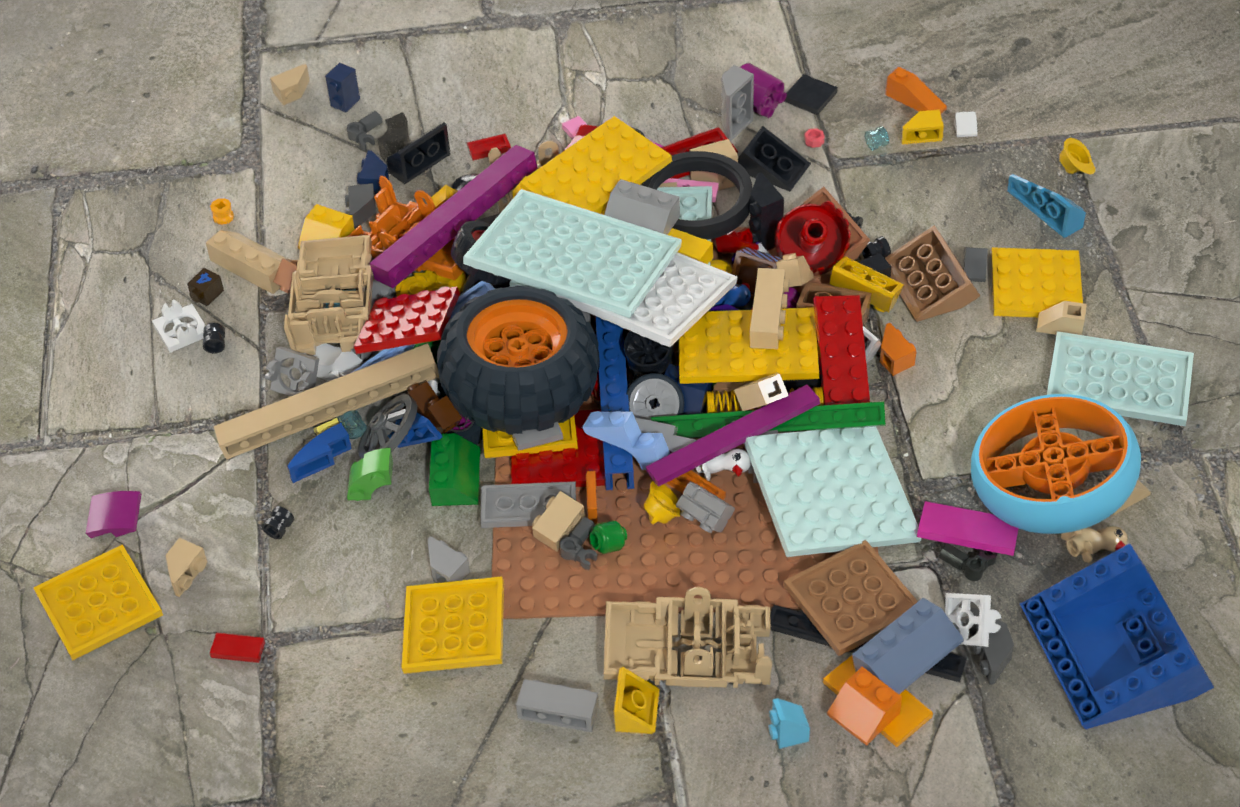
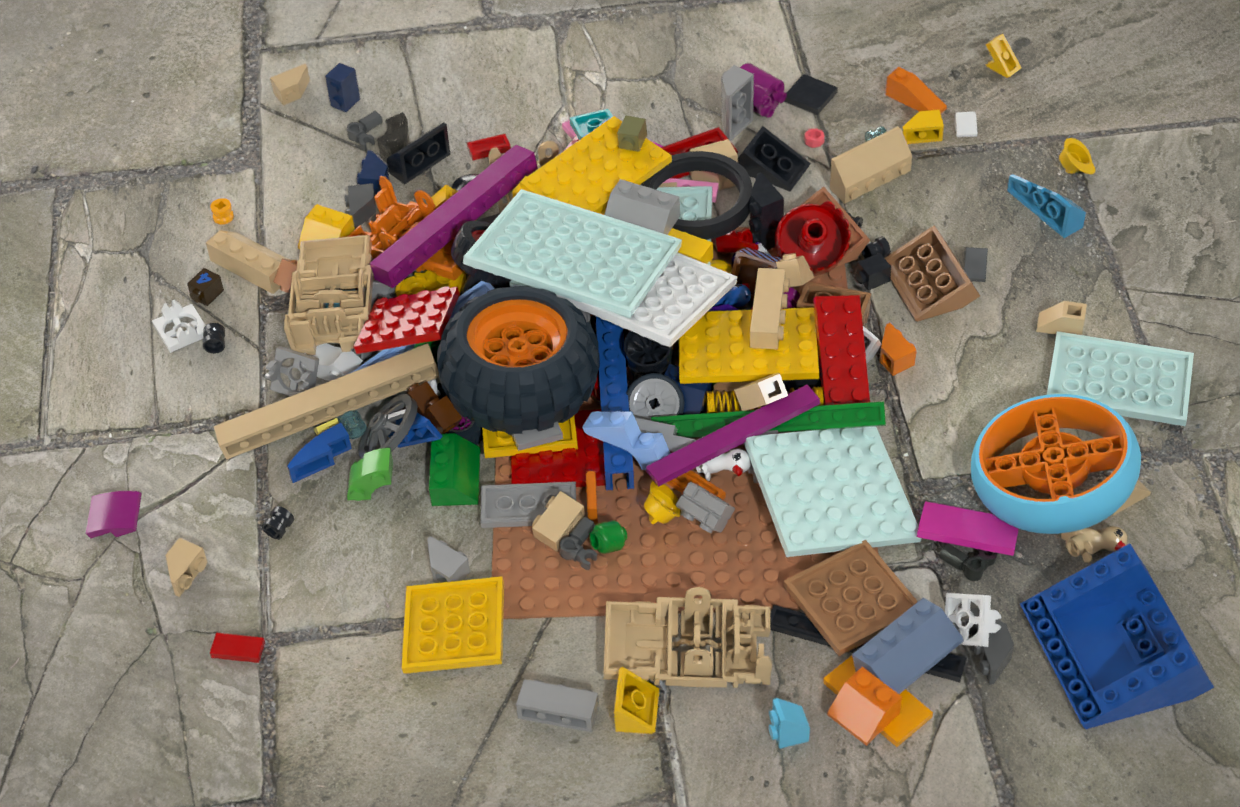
yellow plate [33,544,163,661] -> none
yellow slope [830,256,904,313] -> none
yellow plate [991,247,1083,318] -> none
none -> teal plate [569,109,613,140]
none -> olive brick [617,115,647,152]
none -> tan slope [830,126,912,203]
none -> yellow slope [986,34,1022,78]

